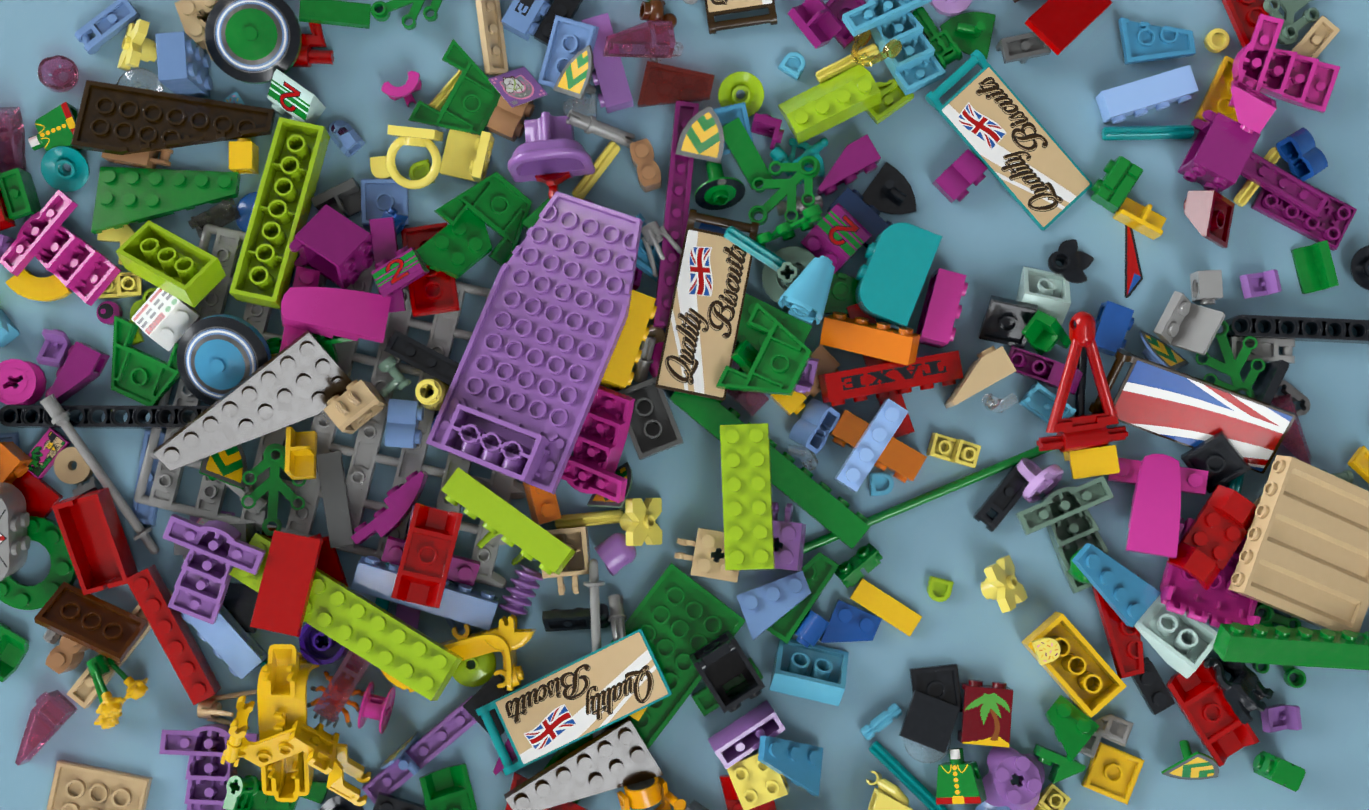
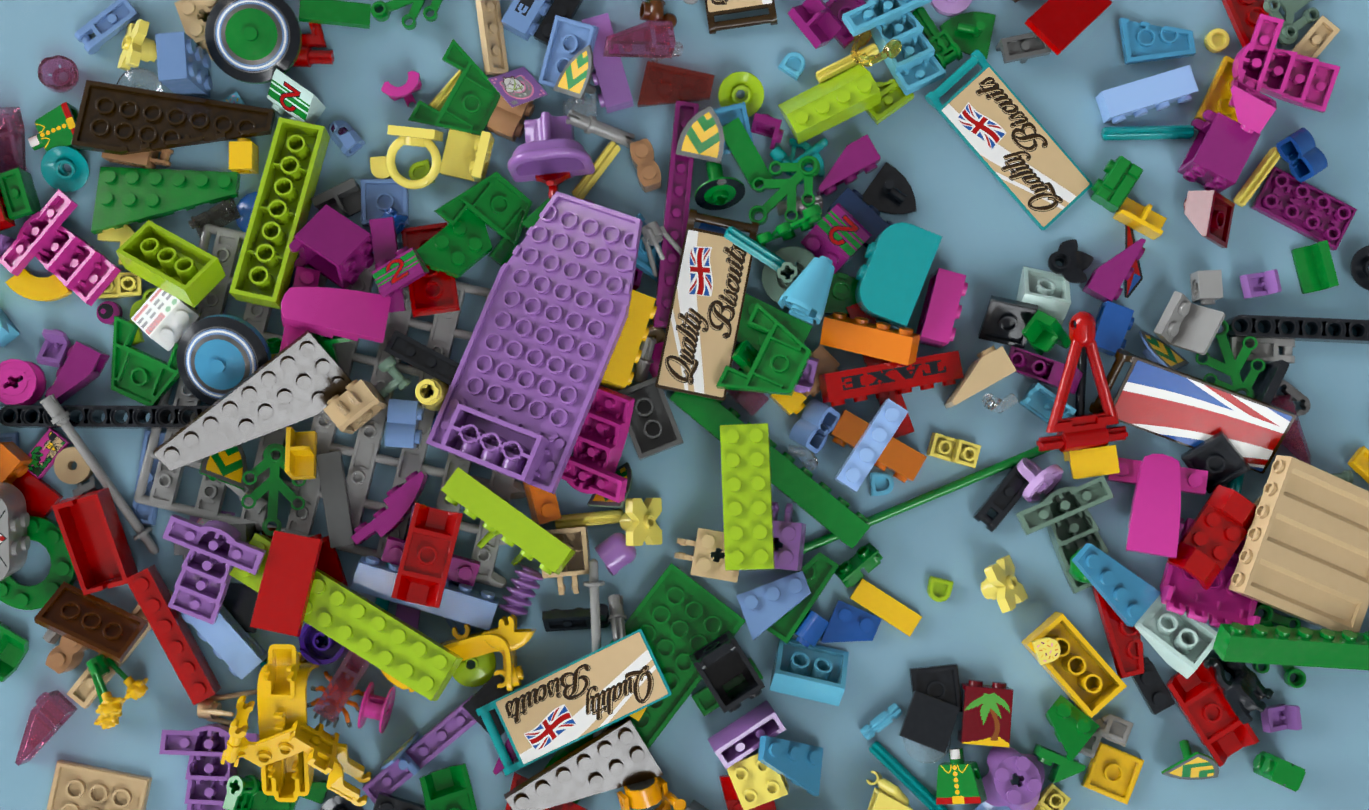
magenta brick [933,149,988,203] -> none
magenta tile [1240,152,1330,218] -> none
none -> magenta slope [1082,238,1146,303]

